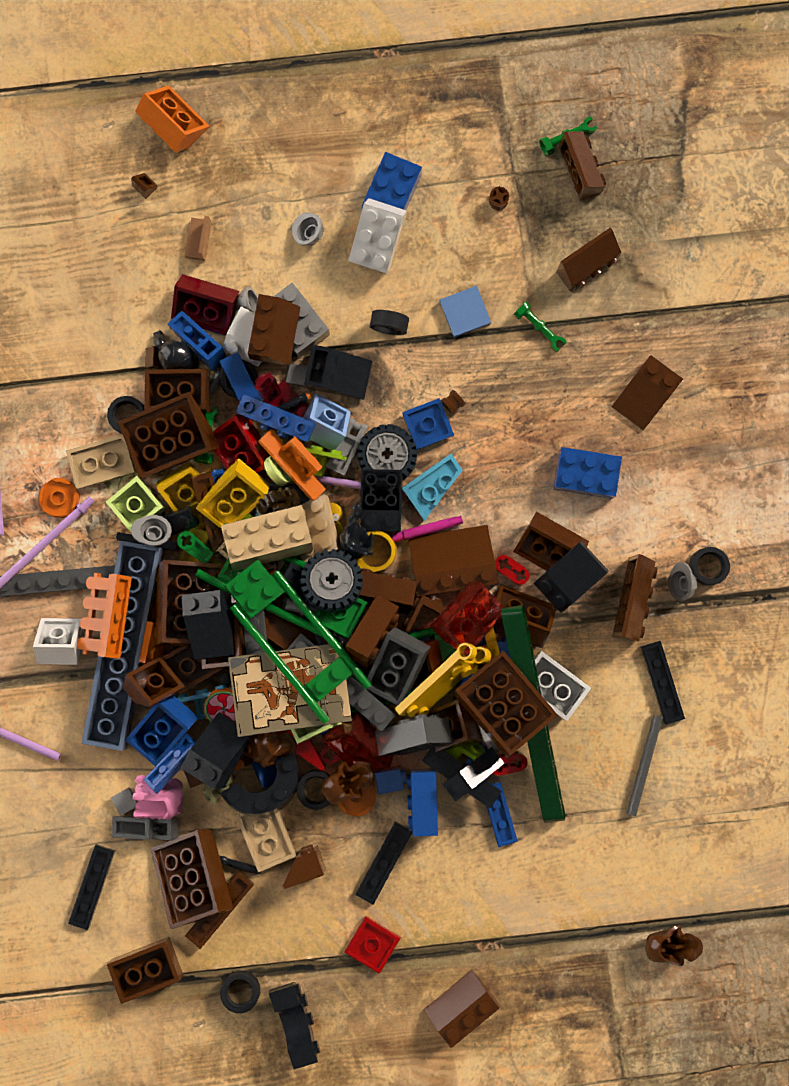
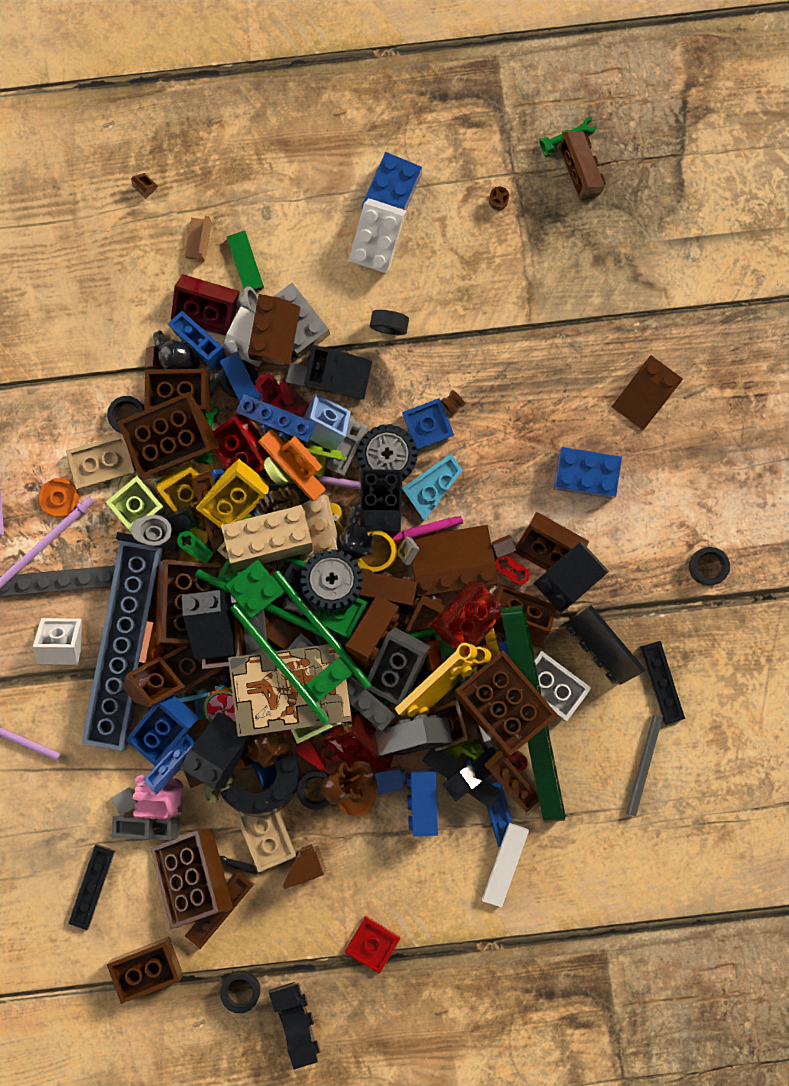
orange fence [77,573,132,659] -> none
orange slope [135,85,210,153] -> none
black piece [277,393,313,411] -> none
light grey piece [292,213,324,246] -> none
black tile [355,822,413,905] -> none
reddish brown slope [424,970,500,1048] -> none
medium blue tile [439,286,491,338] -> none
green piece [513,301,567,352] -> none
reddish brown slope [556,227,621,291] -> none
reddish brown slope [612,554,658,642] -> none
reddish brown head [645,925,703,966] -> none
light grey piece [668,562,697,601] -> none
none -> green tile [226,230,264,291]
none -> light grey tile [397,536,420,565]
none -> white tile [482,823,529,907]
none -> reddish brown plate [484,751,539,813]
none -> reddish brown slope [492,535,516,558]
none -> black slope [565,605,646,685]

